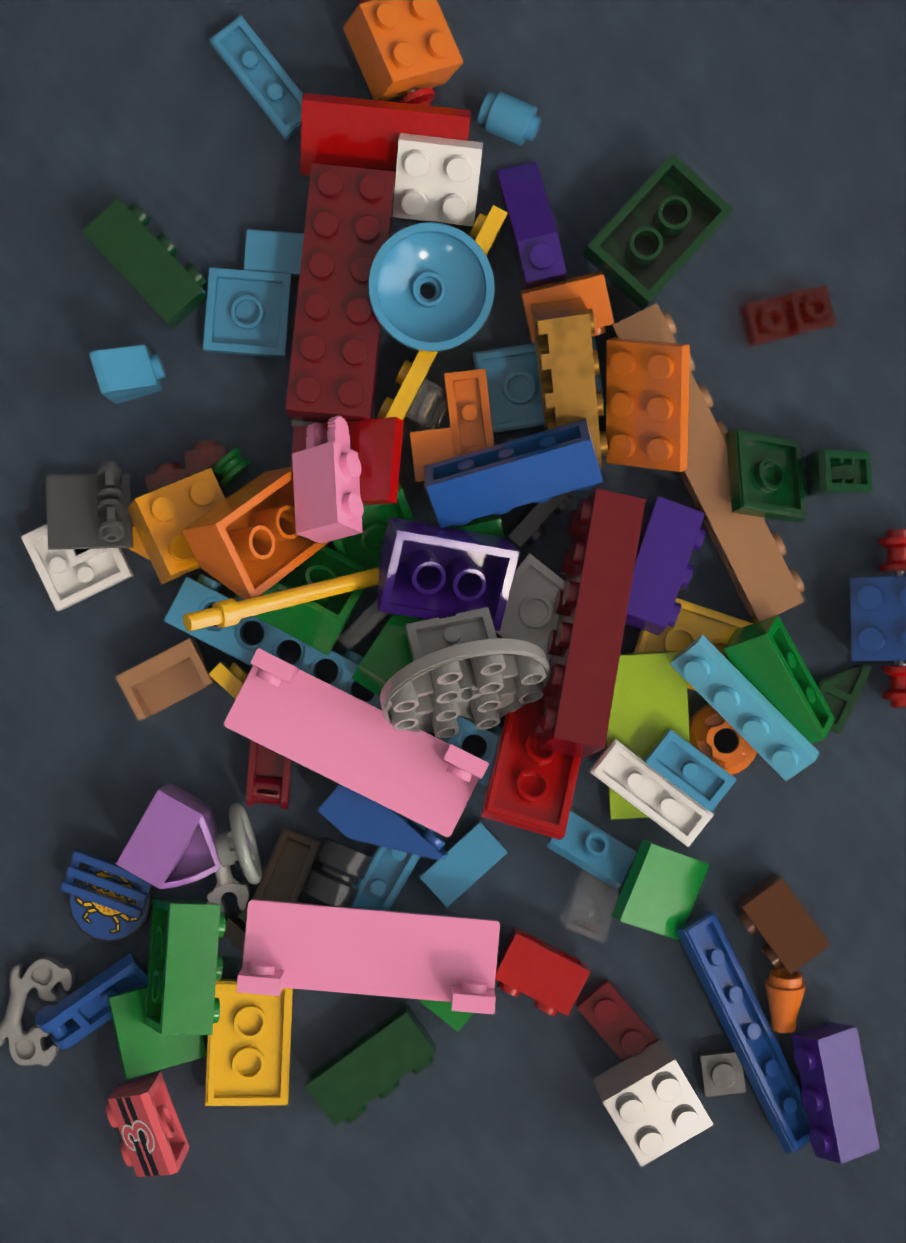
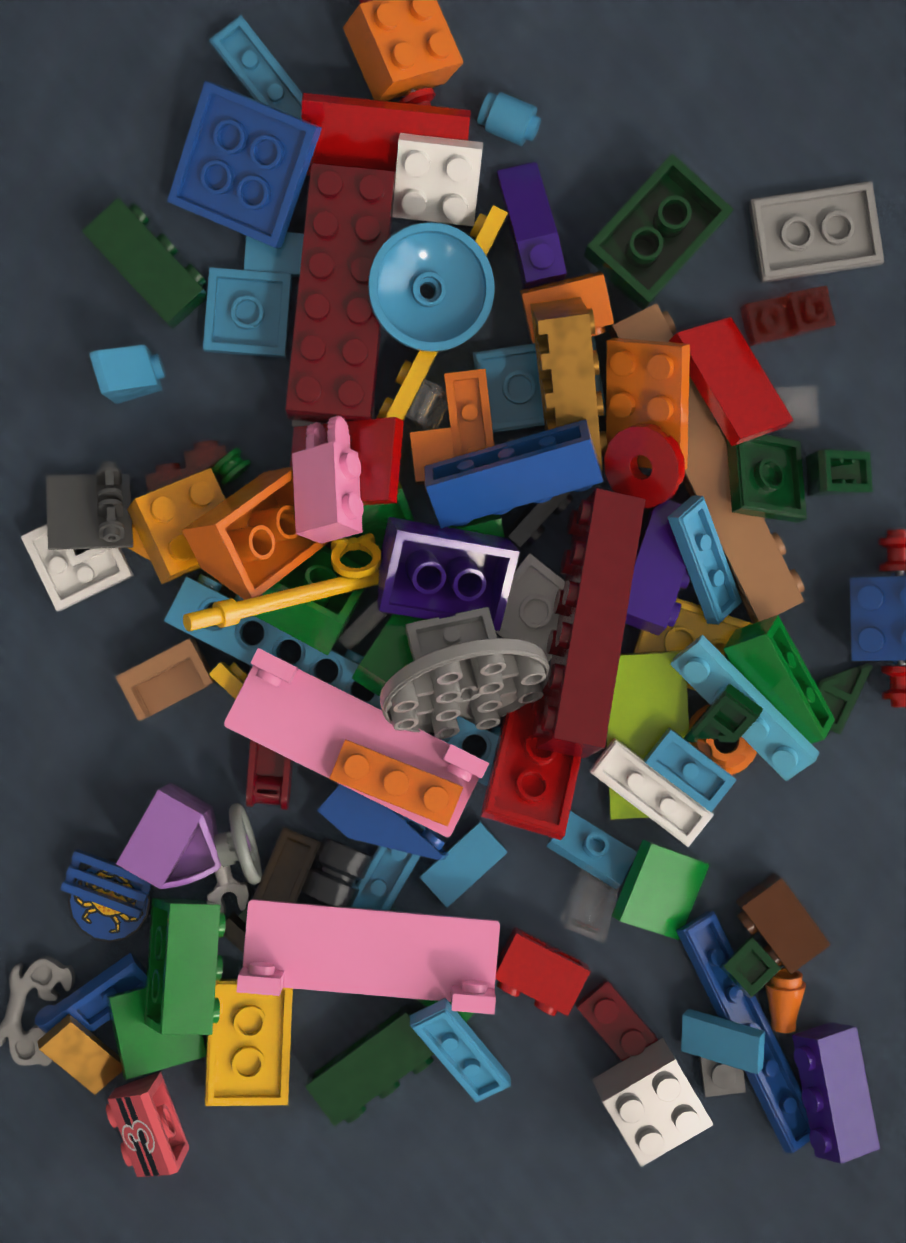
none -> pearl gold tile [37,1014,122,1095]
none -> blue plate [167,81,322,248]
none -> orange plate [329,739,463,827]
none -> yellow piece [331,533,382,578]
none -> dark azure tile [410,998,511,1103]
none -> red tile [604,423,685,508]
none -> dark azure tile [667,496,742,625]
none -> red tile [669,317,794,446]
none -> dark azure tile [681,1009,765,1074]
none -> dark green tile [684,684,763,742]
none -> dark green plate [720,938,781,998]
none -> light grey tile [749,181,884,283]
none -> clear plate [775,386,819,430]

